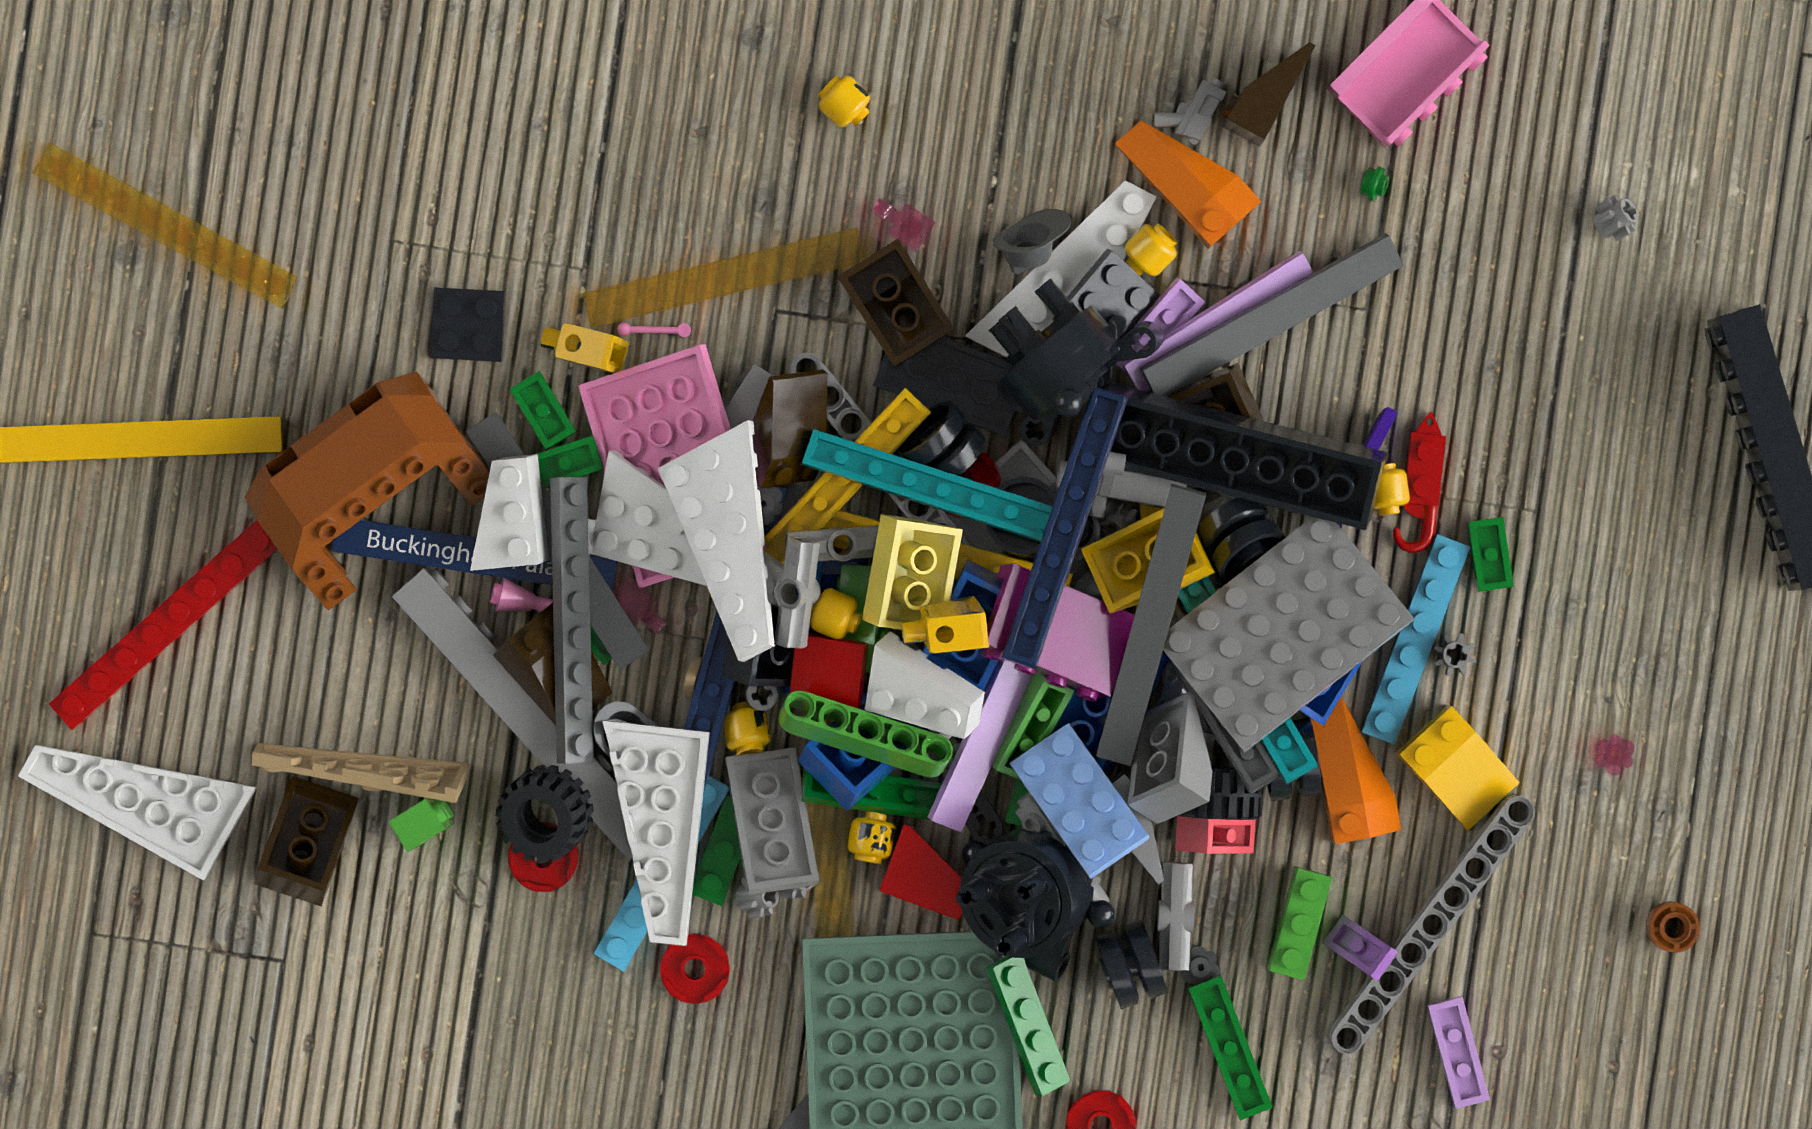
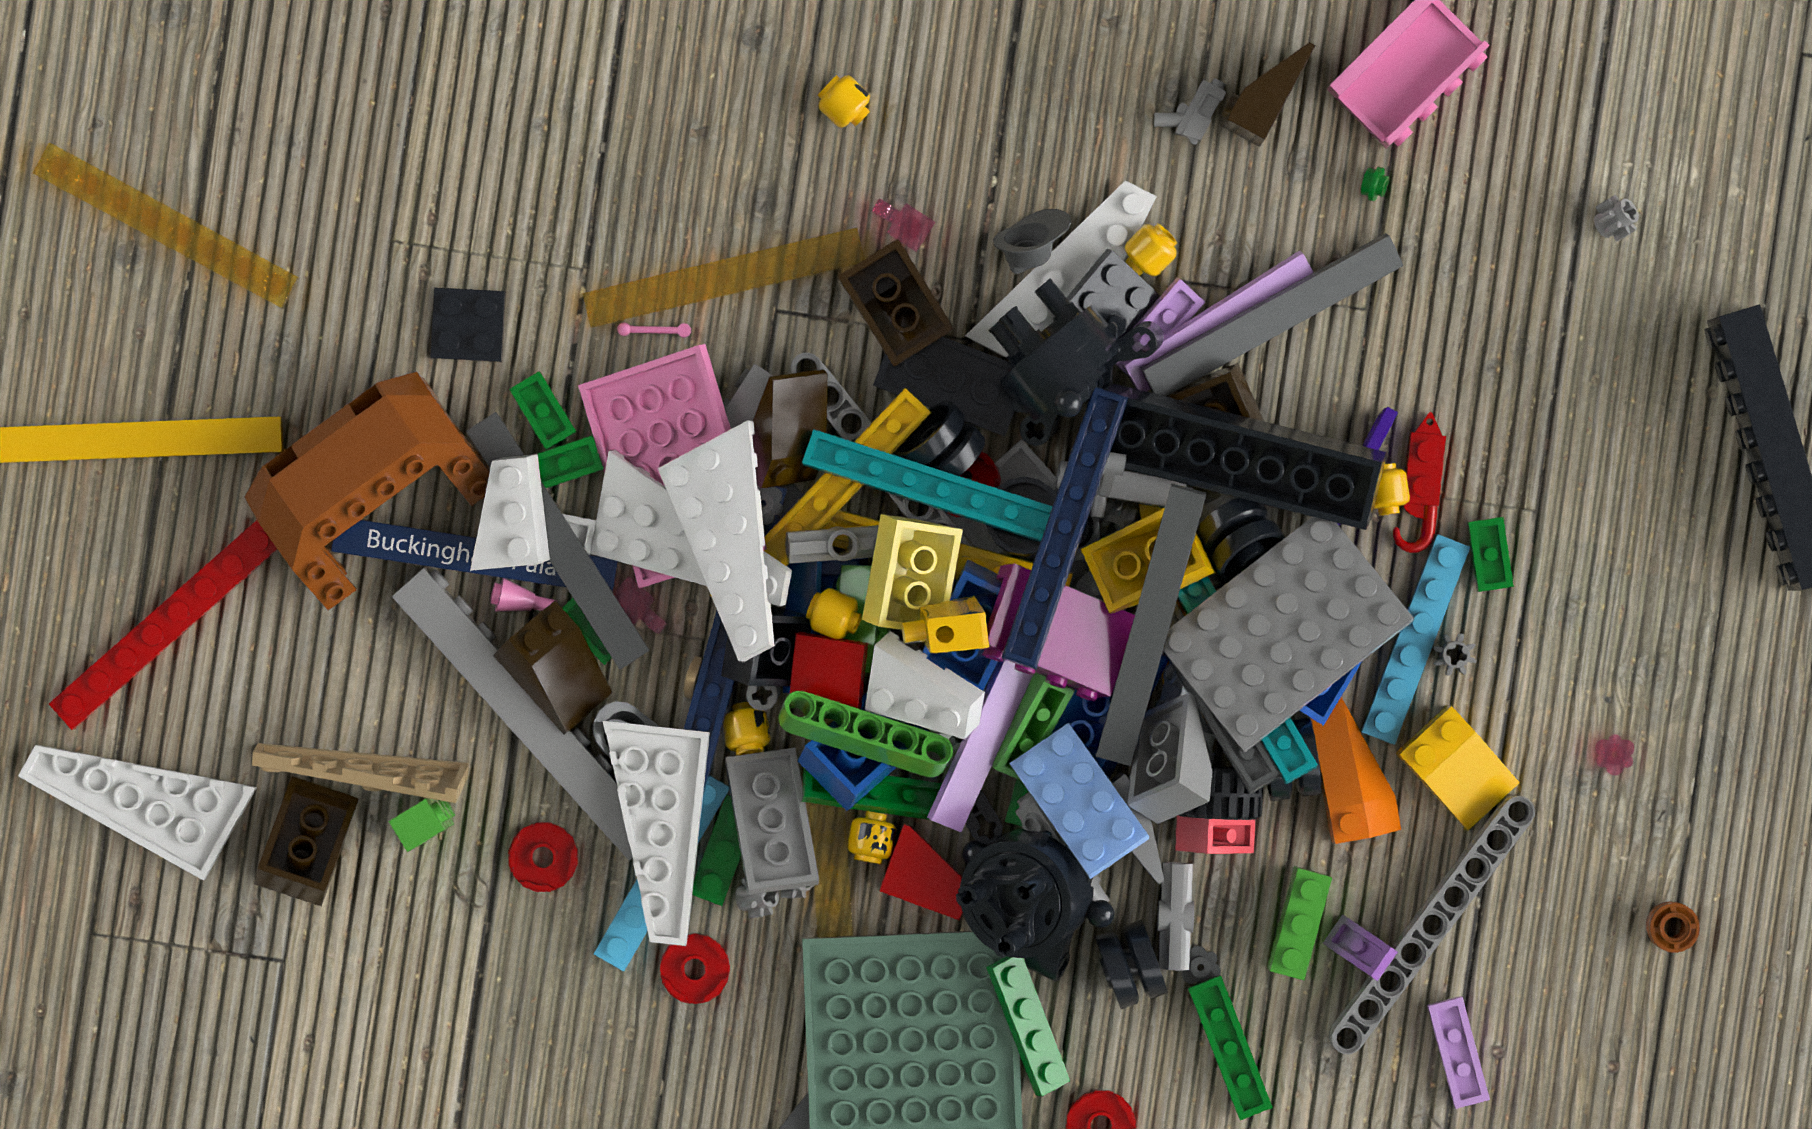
black tyre [495,765,594,863] -> none
yellow torso [541,323,630,374] -> none
dark grey plate [550,477,593,764] -> none
light grey piece [774,536,820,648] -> none
orange wedge [1115,120,1261,249] -> none

